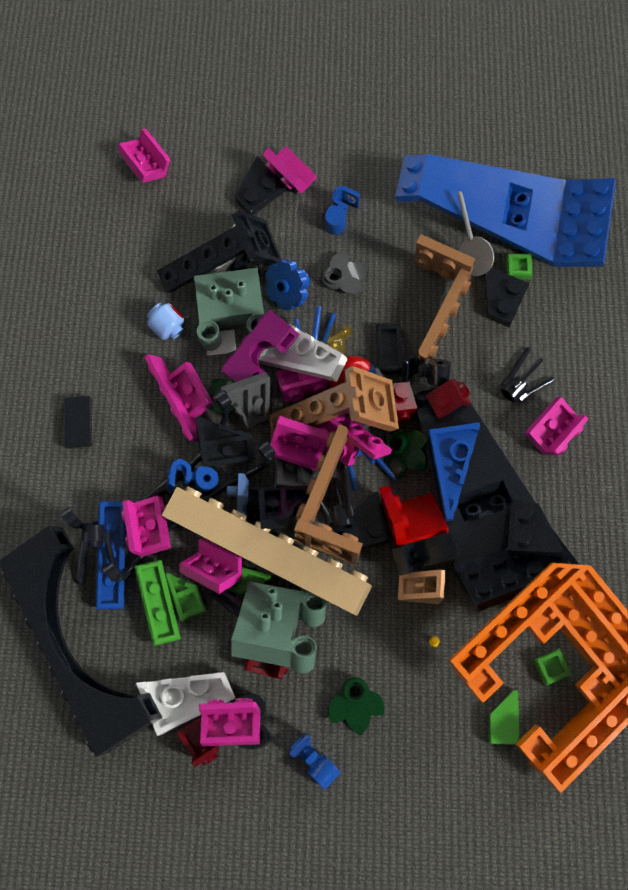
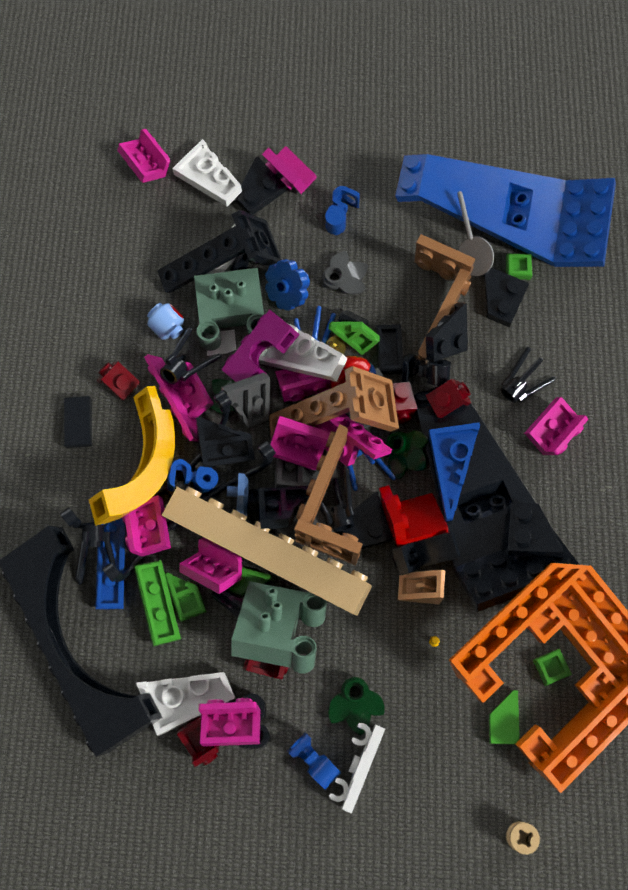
none -> yellow arch [88,386,175,526]
none -> dark red bracket [97,361,140,401]
none -> black plant [160,327,222,384]
none -> white wing [172,139,242,207]
none -> bright green tile [328,322,380,355]
none -> white plate [329,723,385,814]
none -> black tile [338,310,369,325]
none -> black wing [426,302,468,362]
none -> tan wheel [506,821,540,855]

